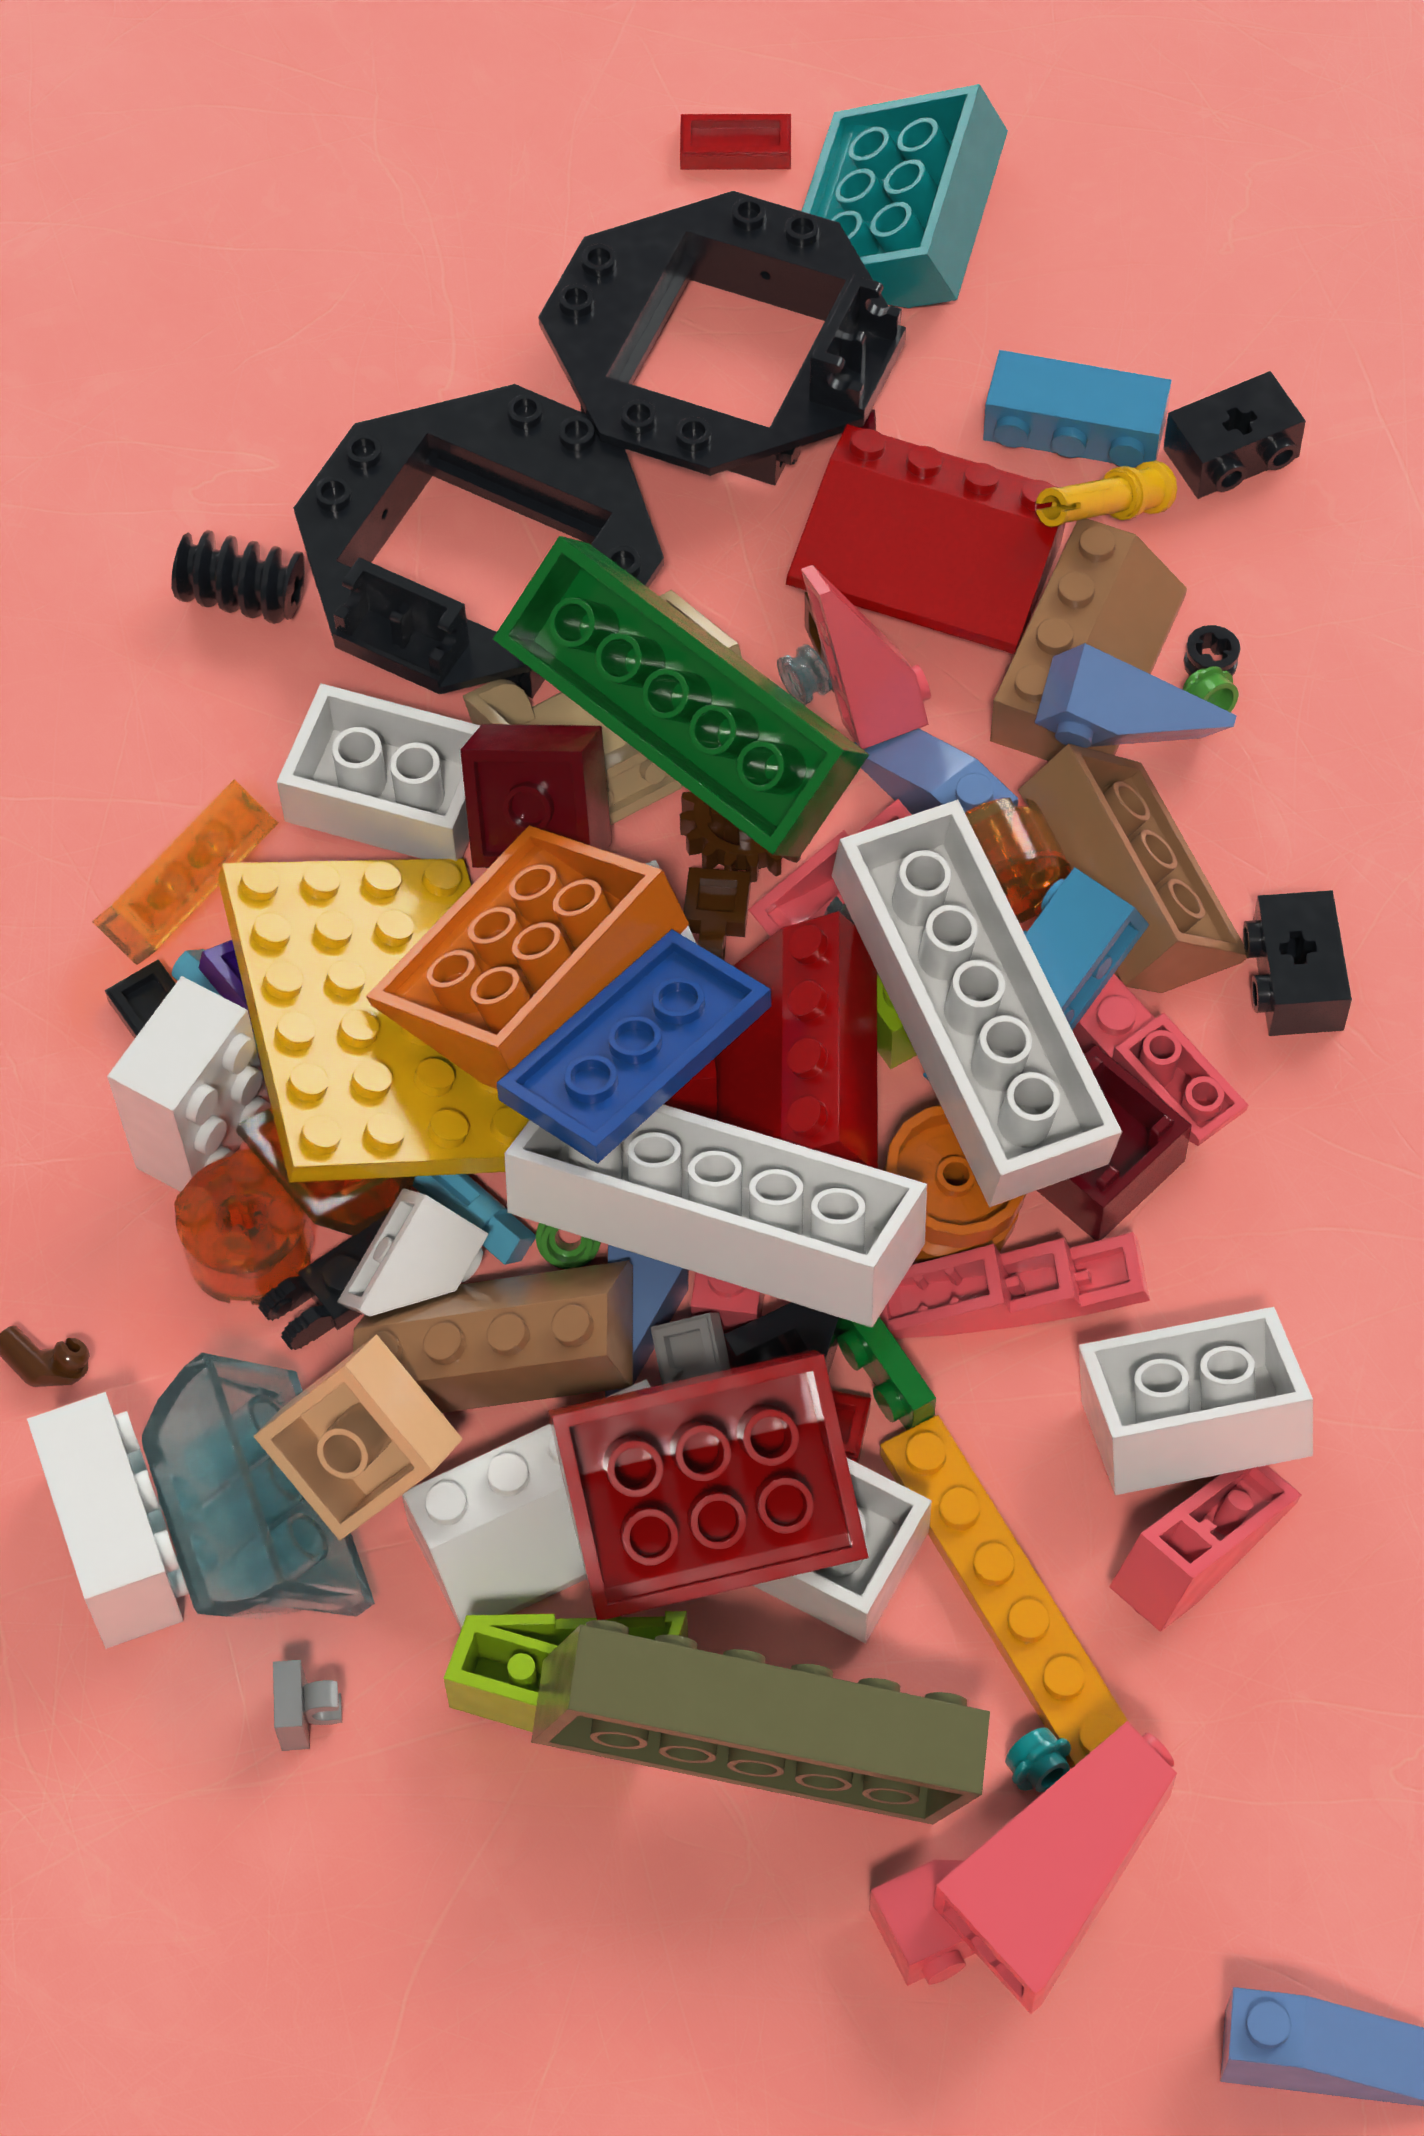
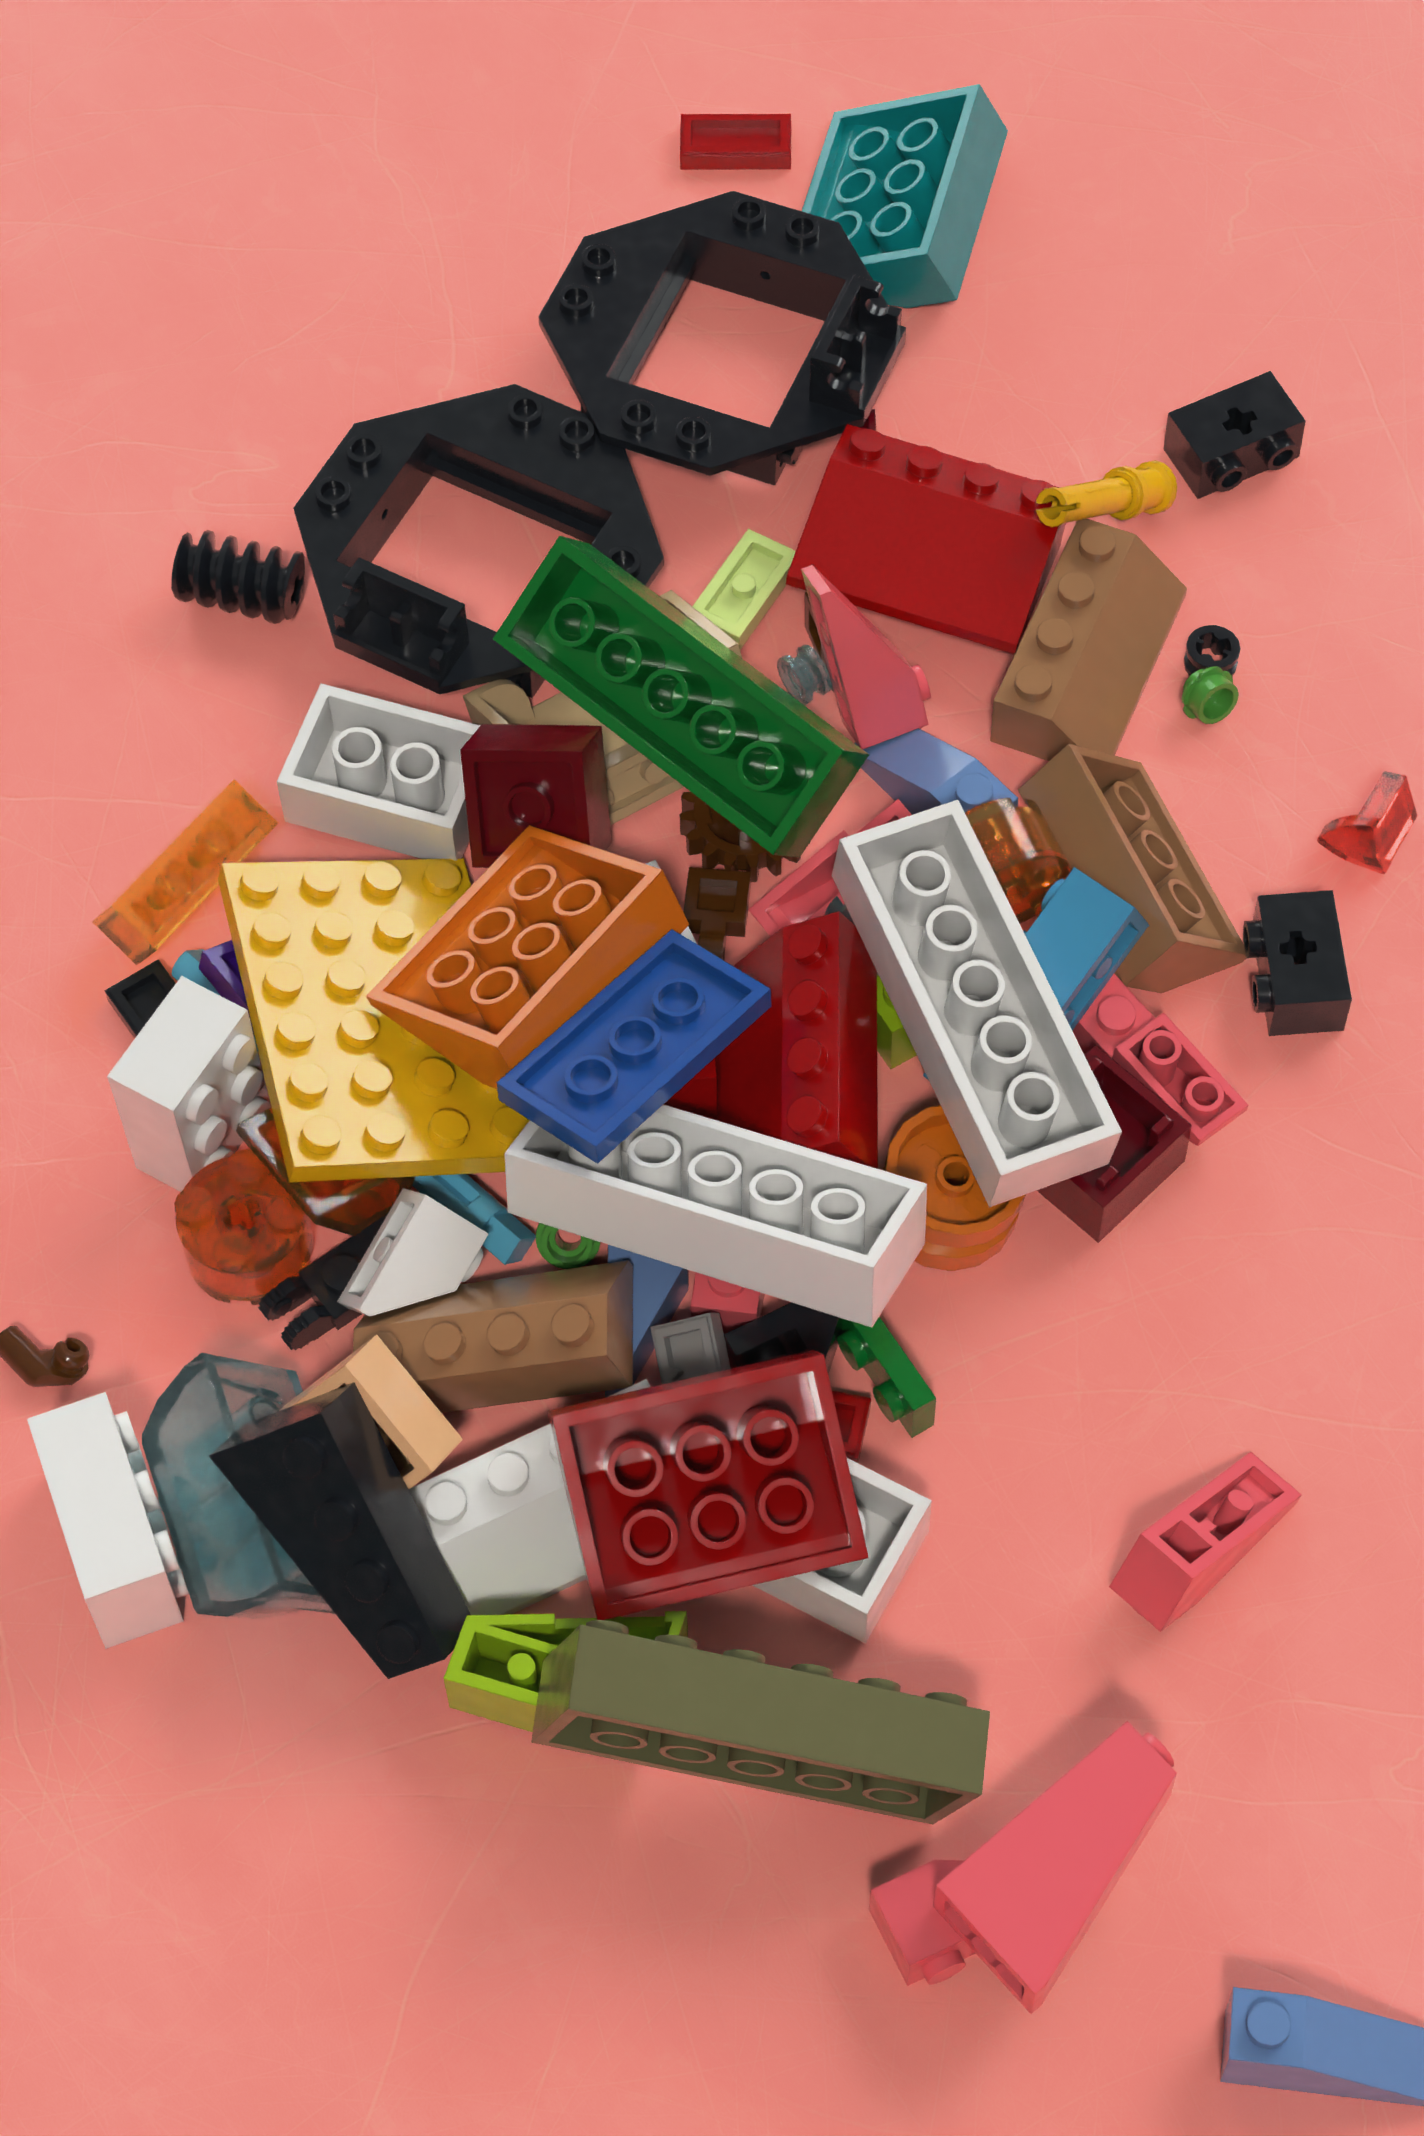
light grey tile [273,1660,342,1751] -> none
coral slope [879,1232,1150,1339] -> none
light orange plate [879,1415,1129,1769] -> none
dark azure brick [983,350,1172,468] -> none
teal plate [1005,1727,1071,1793] -> none
medium blue slope [1035,643,1237,748] -> none
white brick [1079,1307,1313,1495] -> none
none -> black wedge [209,1382,471,1679]
none -> yellowish green plate [692,528,796,650]
none -> clear red tile [1317,771,1418,874]

